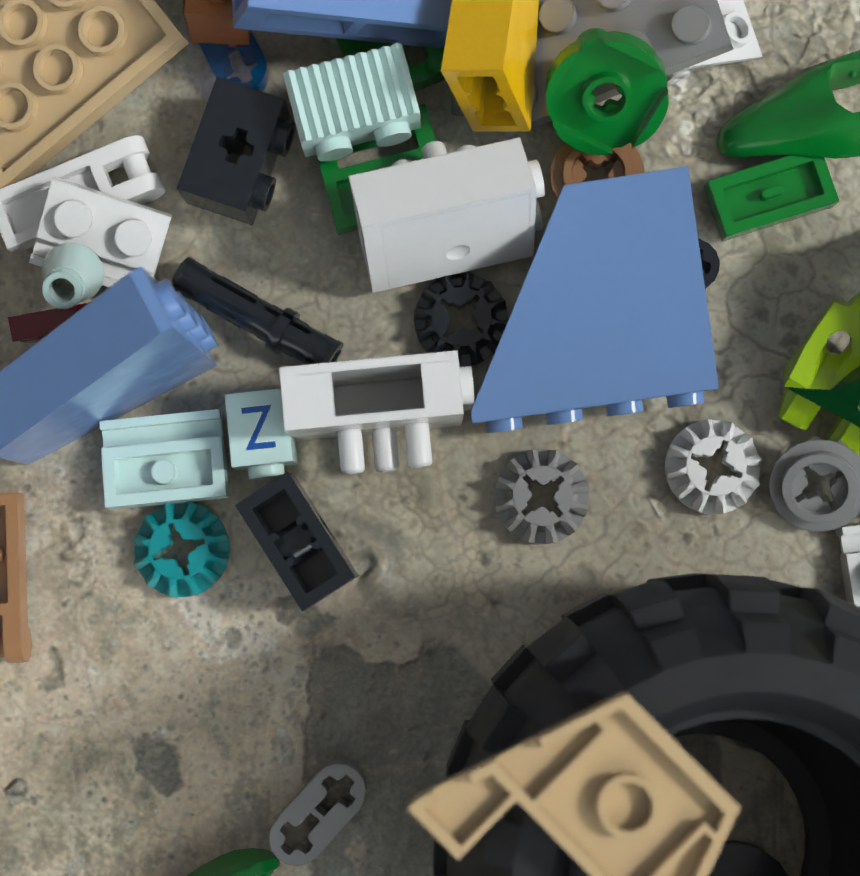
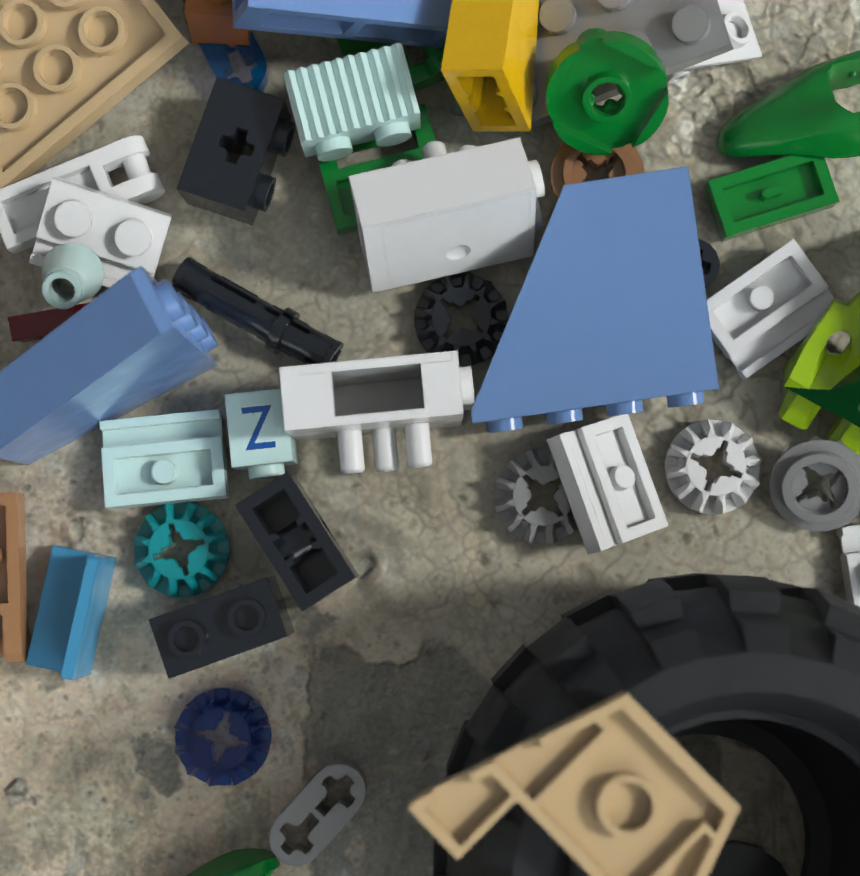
none -> dark azure panel [26,545,117,681]
none -> black brick [148,576,295,679]
none -> clear blue gear [174,688,272,787]
none -> white plate [547,414,669,555]
none -> white plate [707,239,834,380]

